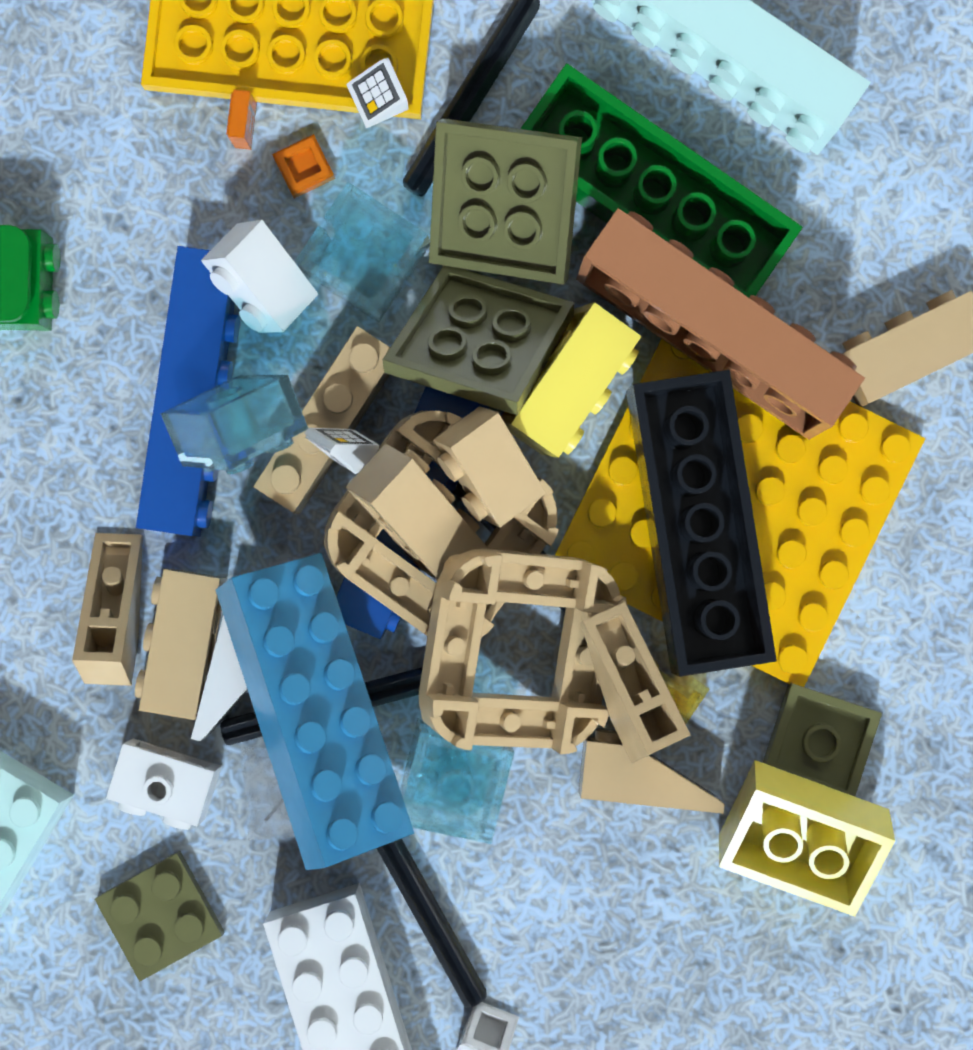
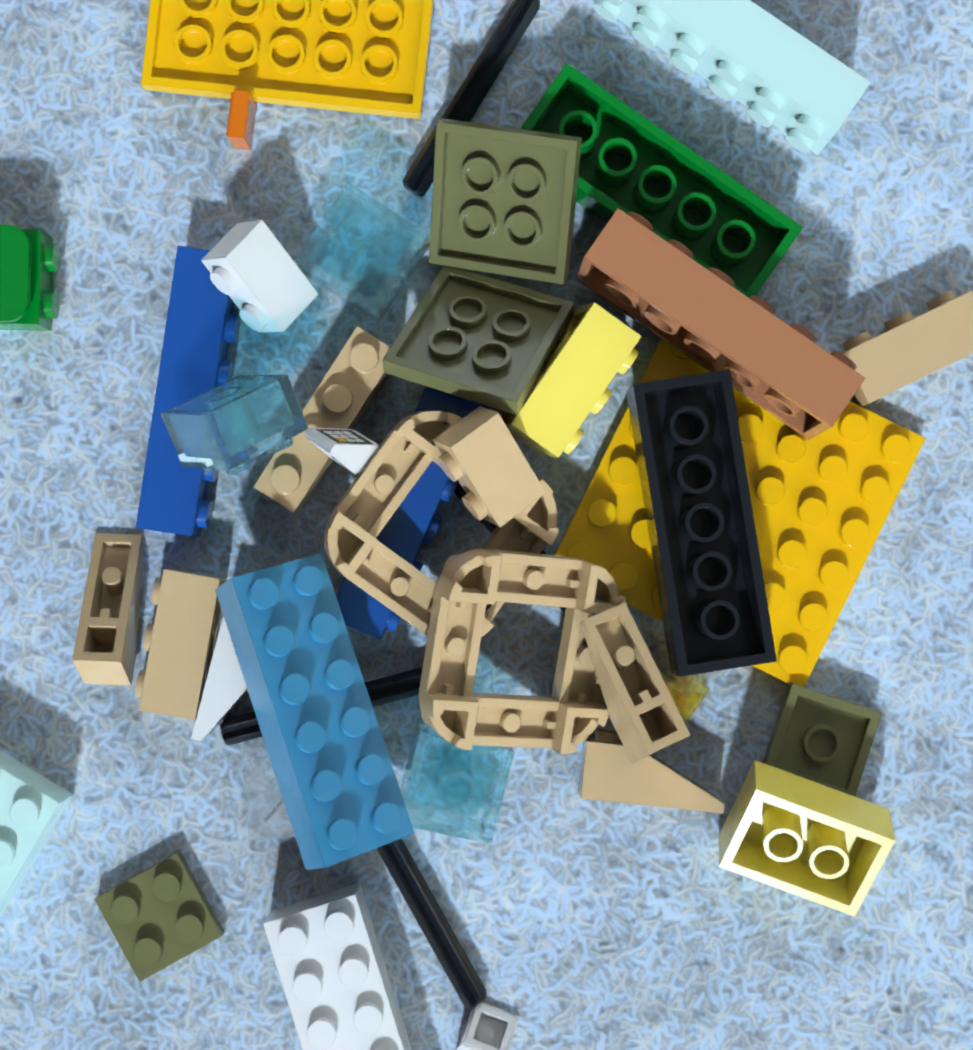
white brick [106,738,222,830] -> none
orange tile [272,134,335,199] -> none
slope [346,57,409,128] -> none
tan brick [346,444,488,582] -> none

